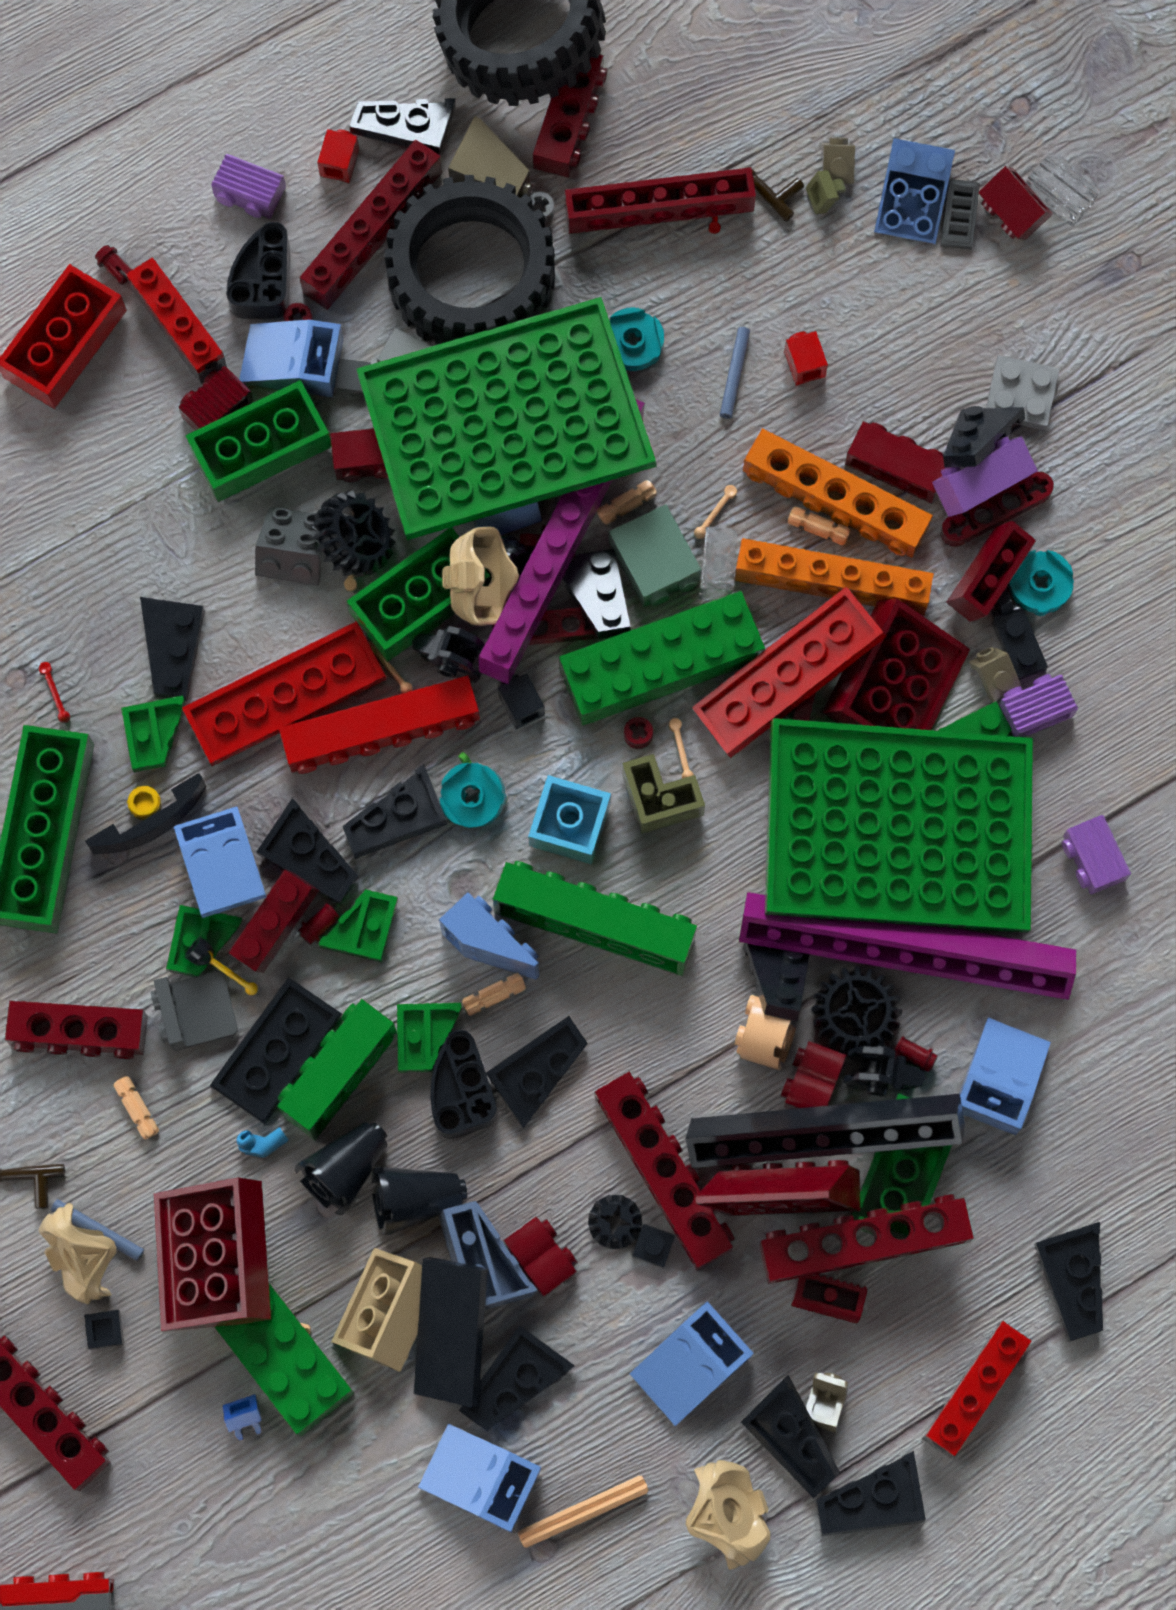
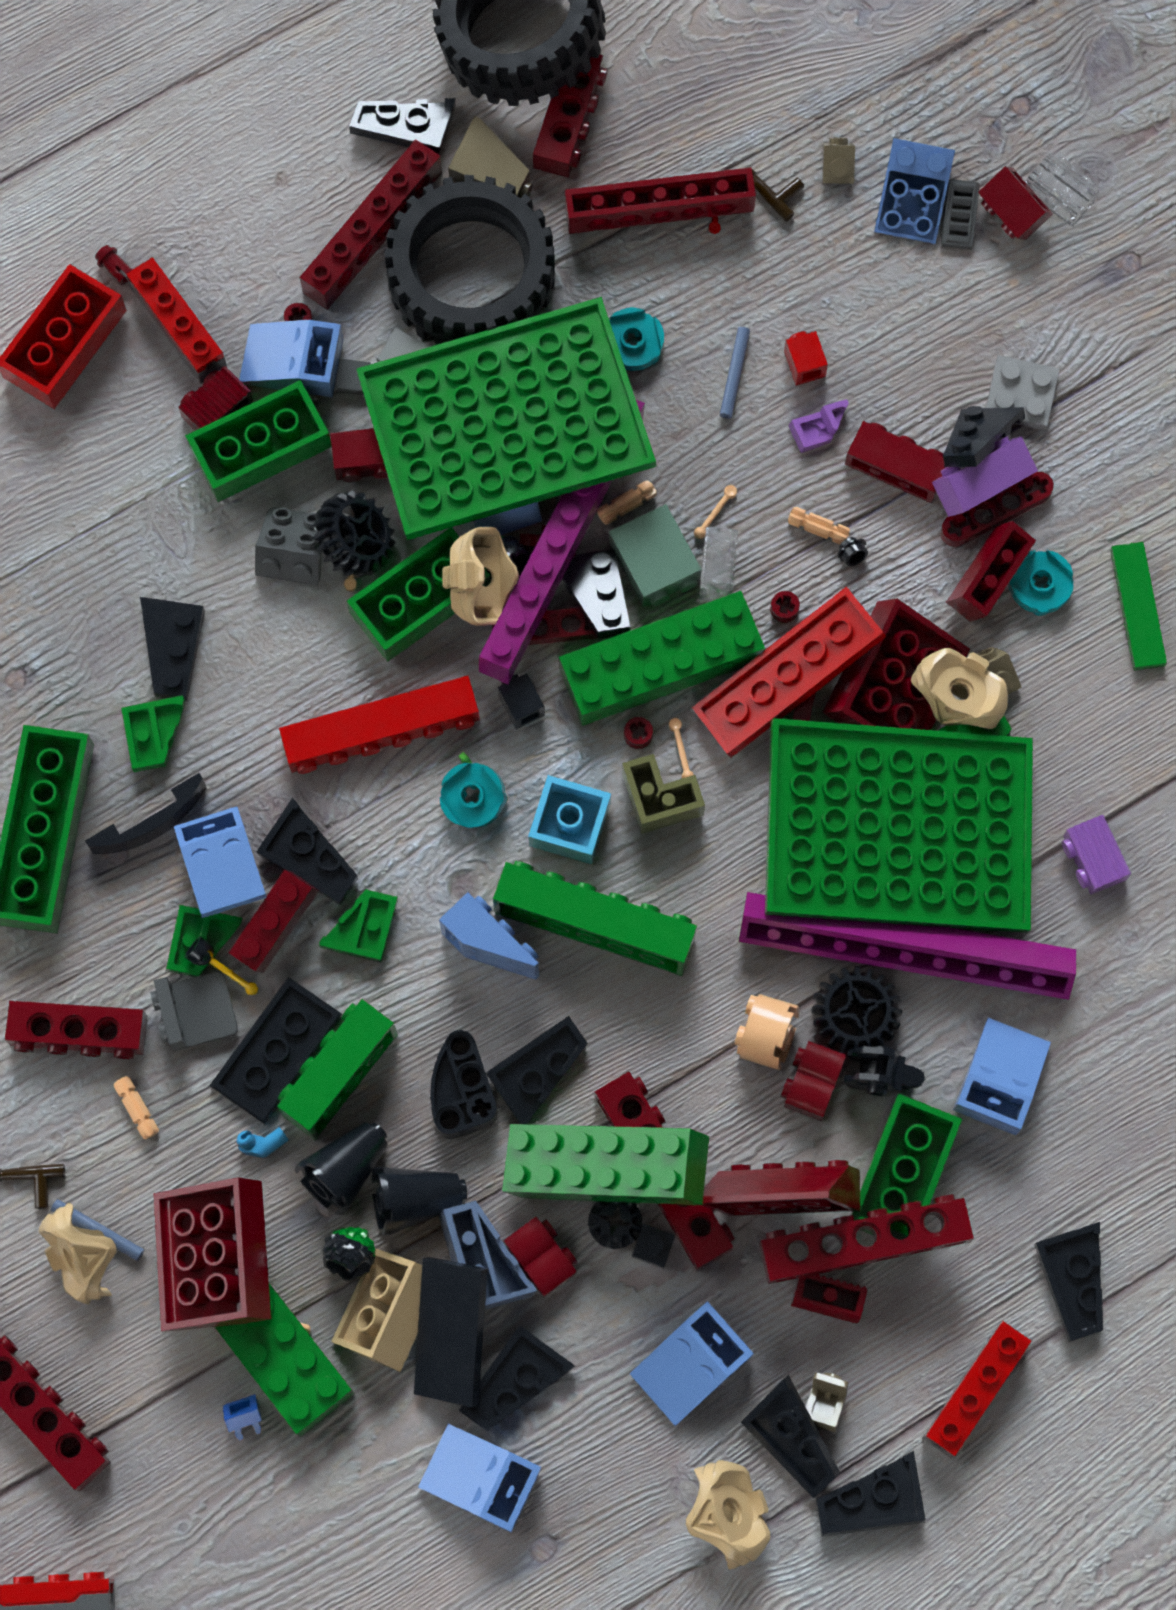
red hinge [39,662,70,723] -> none
black plate [84,1310,124,1350] -> none
yellow tile [127,786,162,820] -> none
red plate [182,621,387,767] -> none
medium lavender brick [211,154,286,219] -> none
black beam [226,221,290,319] -> none
dark red pin [297,904,340,945] -> none
red brick [317,129,360,183] -> none
black wing [342,764,447,859] -> none
light nougat hinge [368,641,413,693] -> none
green wing [397,1003,462,1073] -> none
black hinge [412,626,485,683] -> none
light nougat axle [462,973,526,1016] -> none
light nougat axle [518,1476,648,1548] -> none
light grey bush [529,192,554,223] -> none
black brick [685,1094,965,1168] -> none
orange brick [734,538,934,616] -> none
orange brick [743,428,933,558] -> none
black wing [743,943,810,1022] -> none
olive tile [805,170,846,215] -> none
dark red pin [895,1036,938,1073] -> none
black hinge [991,589,1048,680] -> none
medium lavender brick [999,674,1078,737] -> none
none -> black piece [322,1227,376,1281]
none -> brick [502,1124,709,1205]
none -> dark red bush [770,591,800,623]
none -> medium lavender slope [788,399,849,453]
none -> black plate [837,537,868,567]
none -> tan piece [911,648,1008,729]
none -> green tile [1110,542,1167,671]

